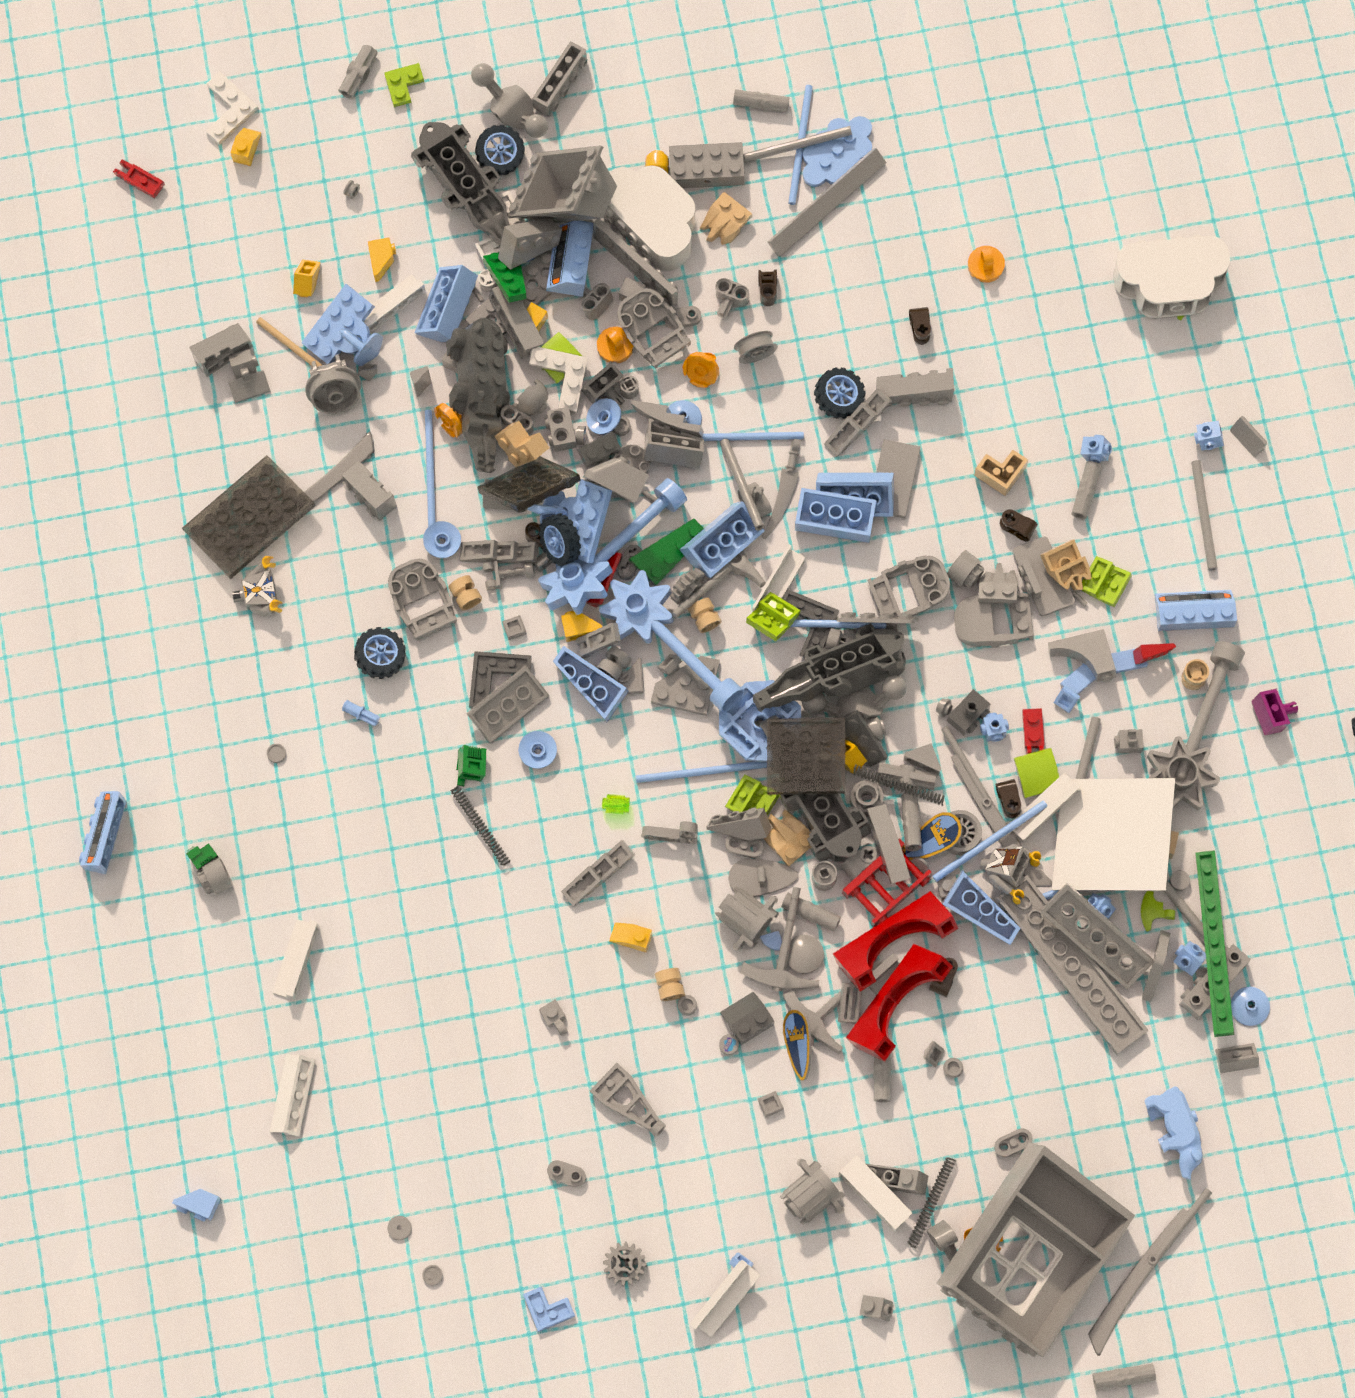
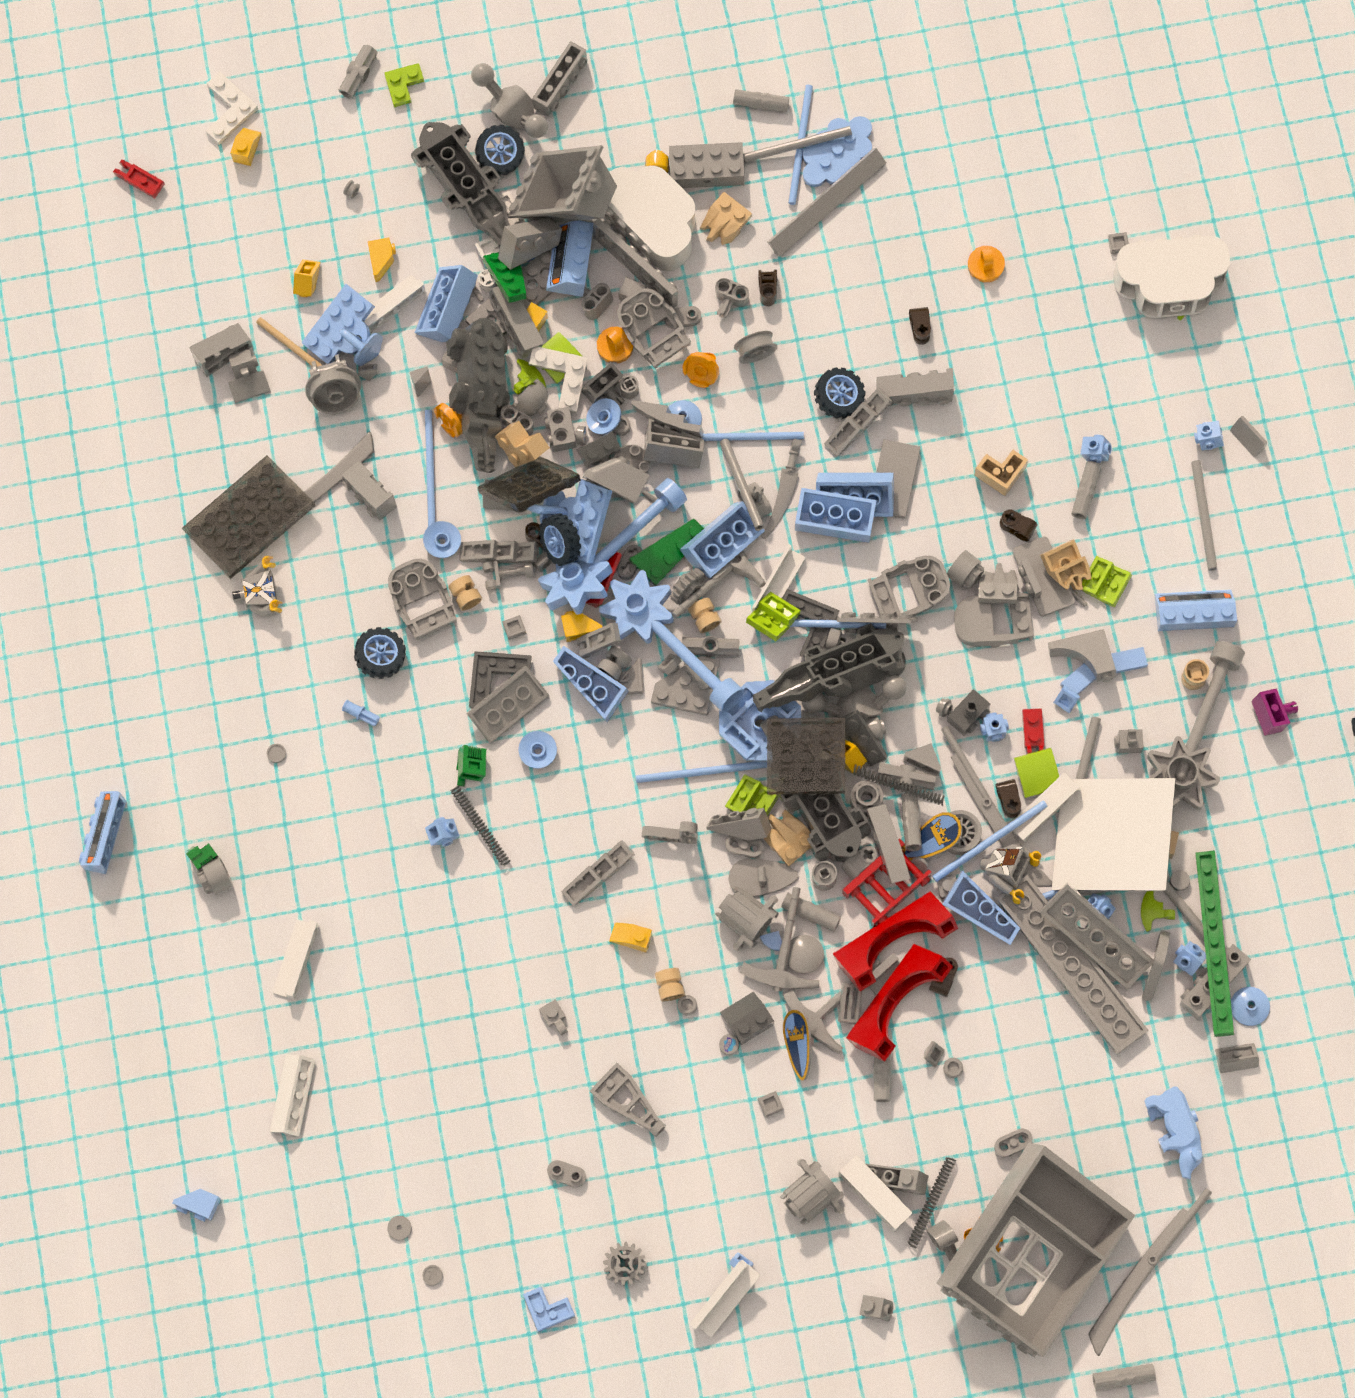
clear neon green brick [602,794,630,814] -> none
red slope [1133,643,1176,665] -> none
none -> light blue brick [425,817,459,847]
none -> lime piece [513,358,546,395]
none -> light grey piece [682,636,739,658]
none -> light grey tile [1108,232,1129,254]

